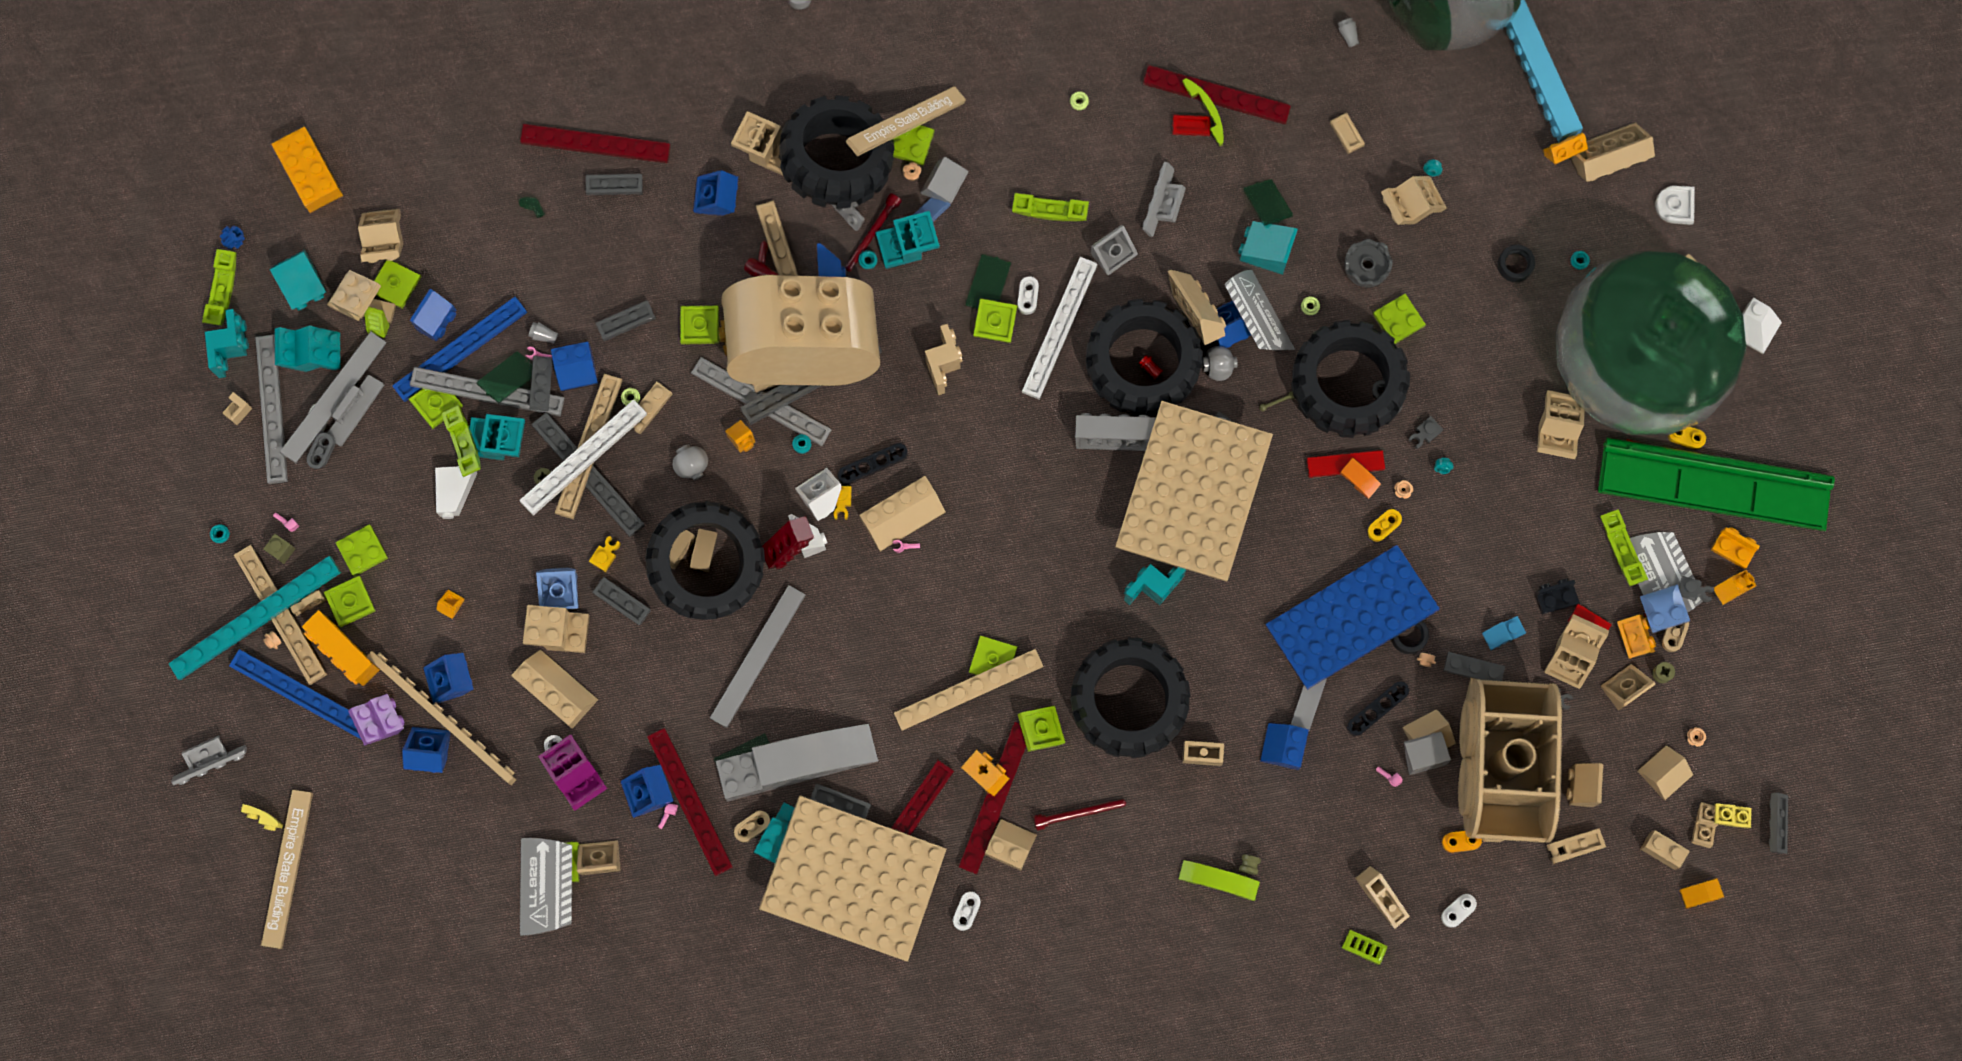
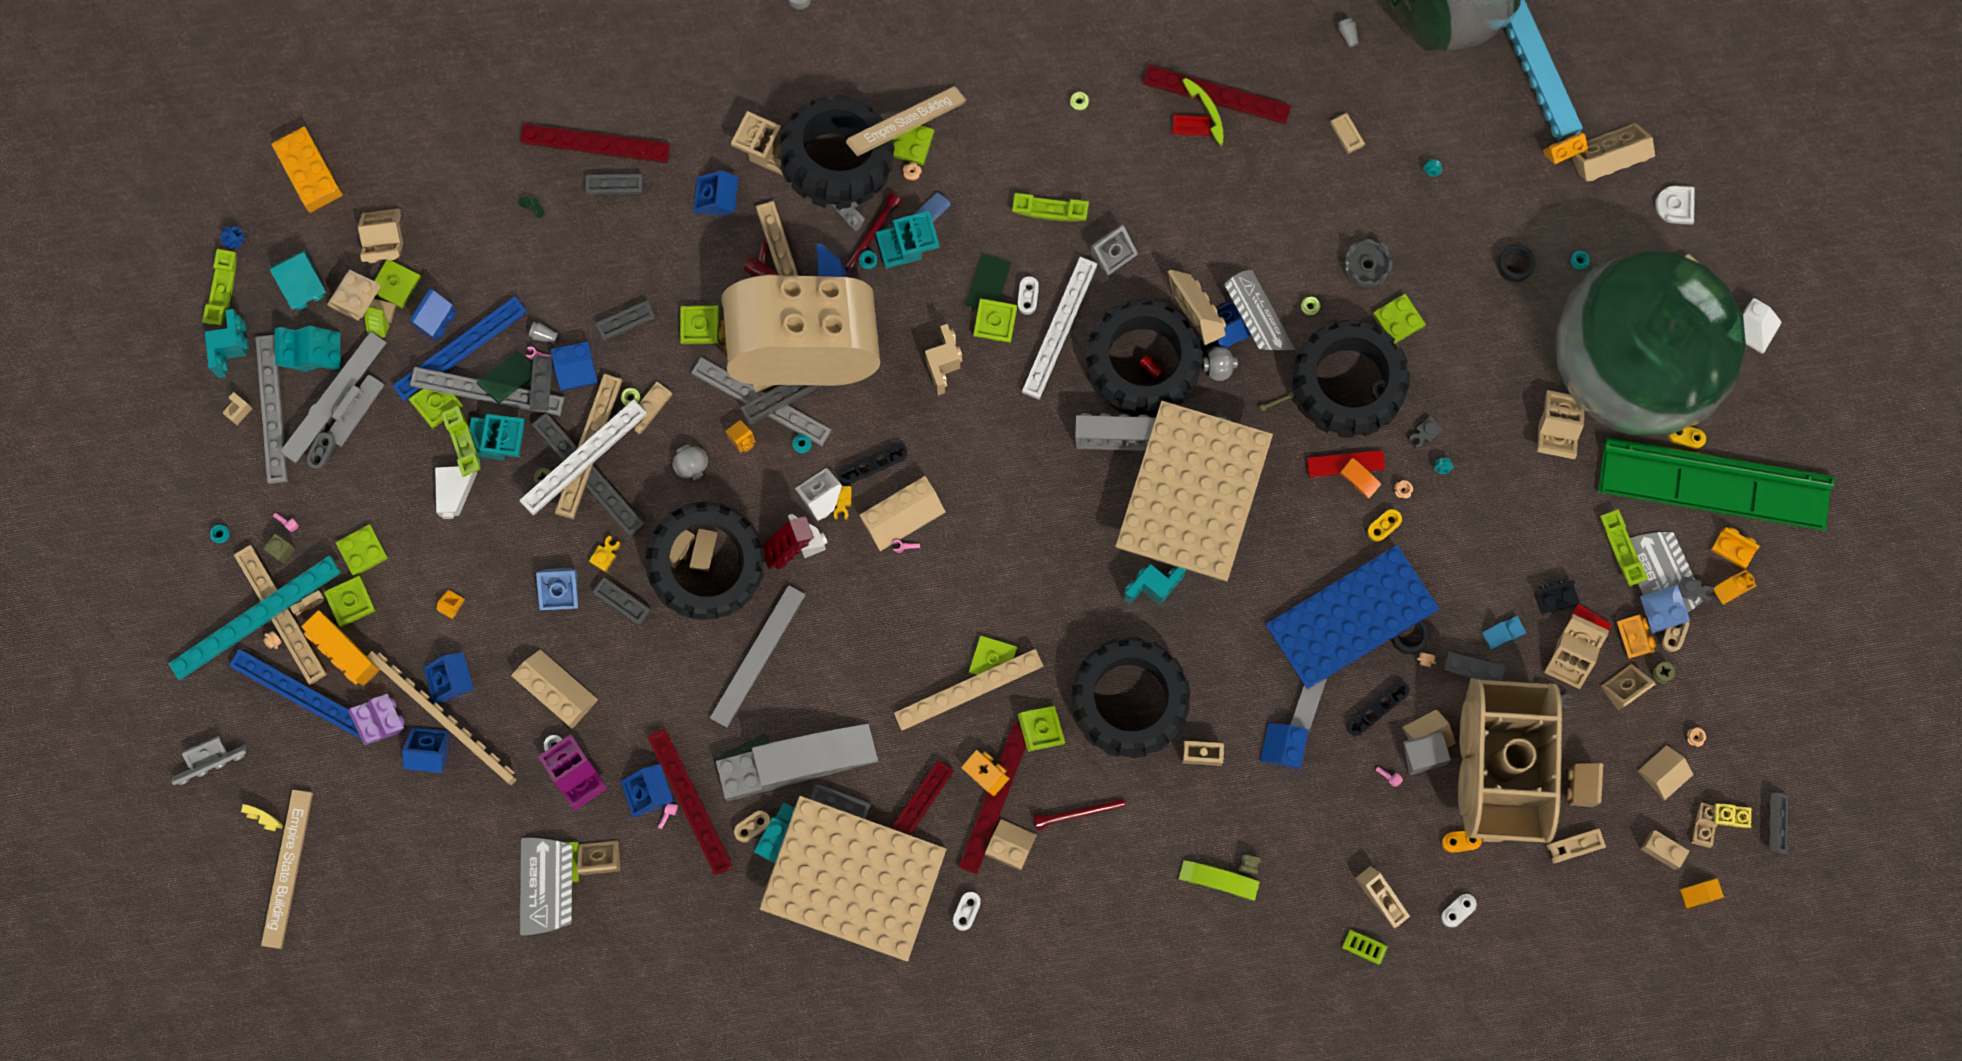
tan bracket [523,605,590,653] -> none
light grey slope [920,157,968,204] -> none
light grey bracket [1143,162,1186,237] -> none
teal slope [1238,221,1298,275] -> none
clear green piece [1243,179,1293,226] -> none
tan bracket [1381,176,1447,225] -> none

